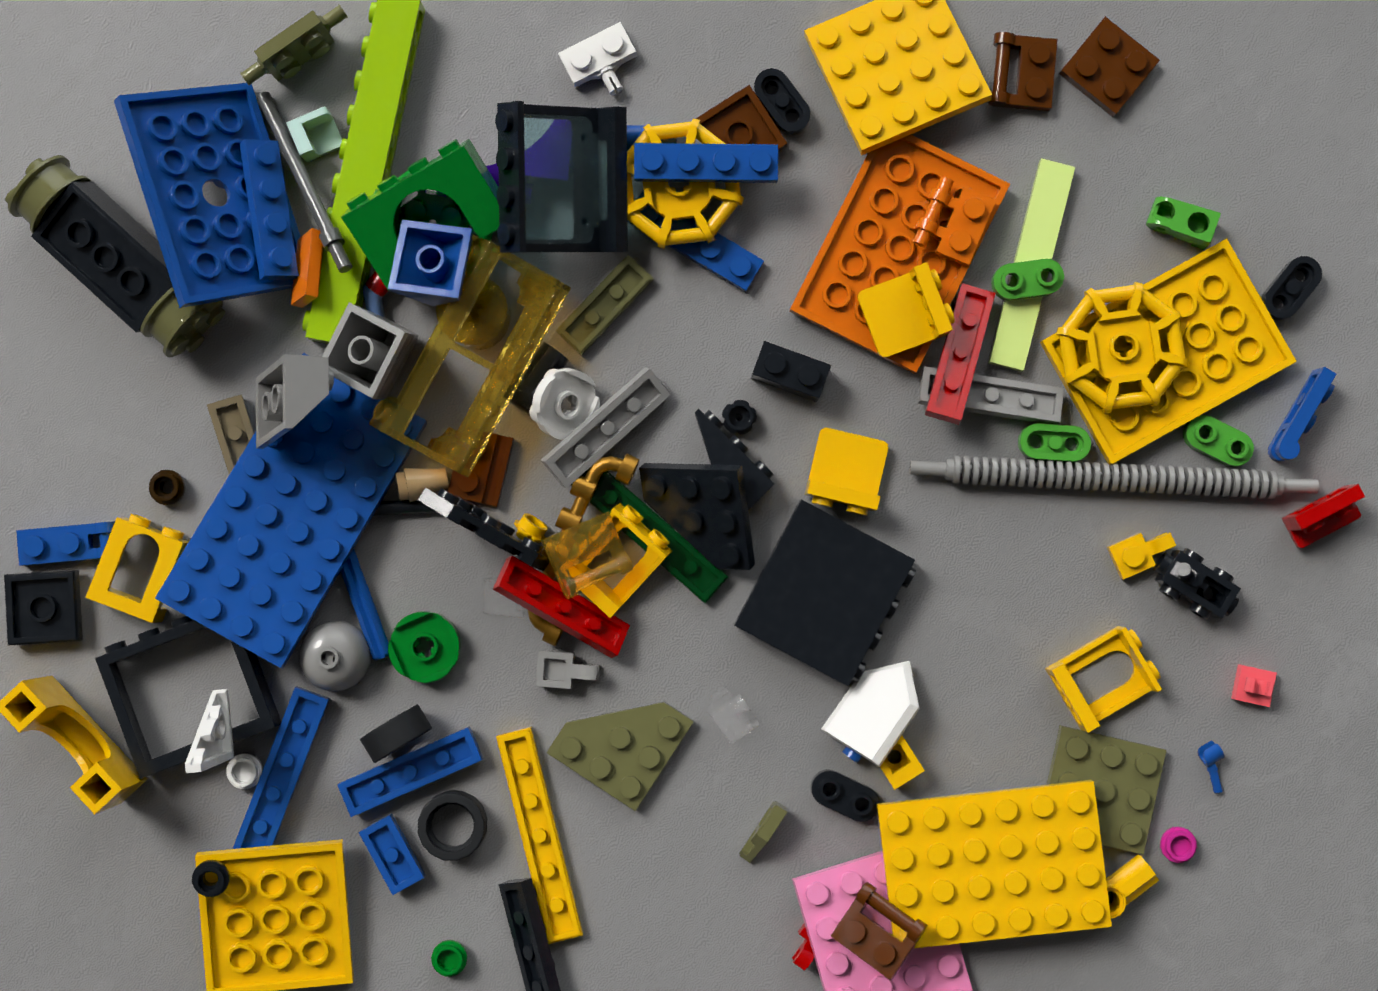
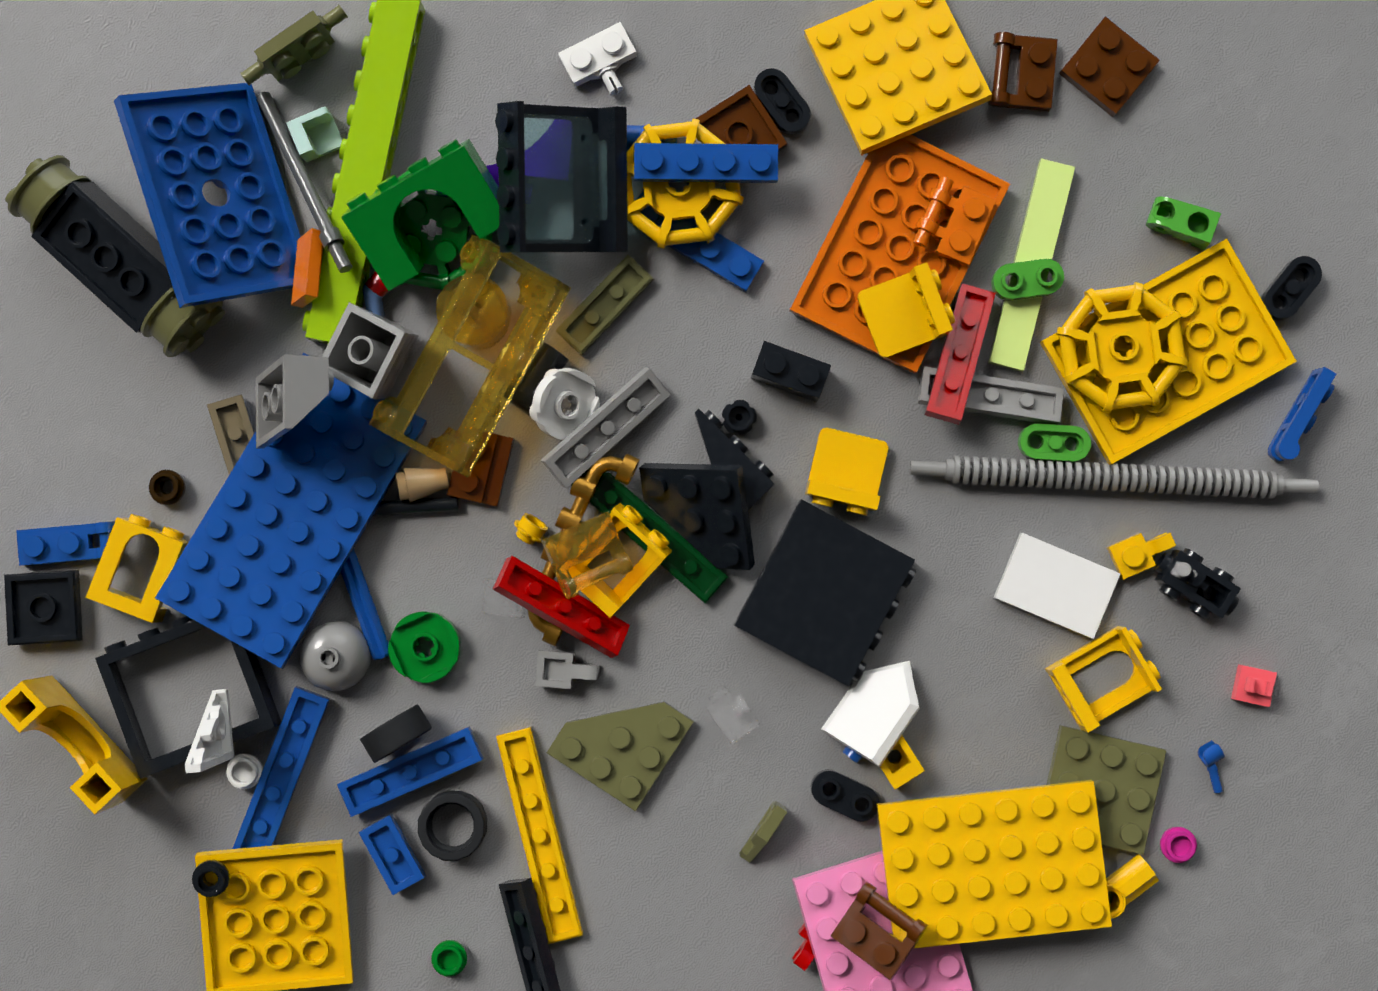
blue plate [240,139,299,280] -> none
blue slope [388,220,474,306] -> none
black plate [418,487,551,572] -> none
bright green plate [1183,415,1254,467] -> none
red bracket [1281,484,1365,548] -> none
none -> white tile [993,533,1120,639]

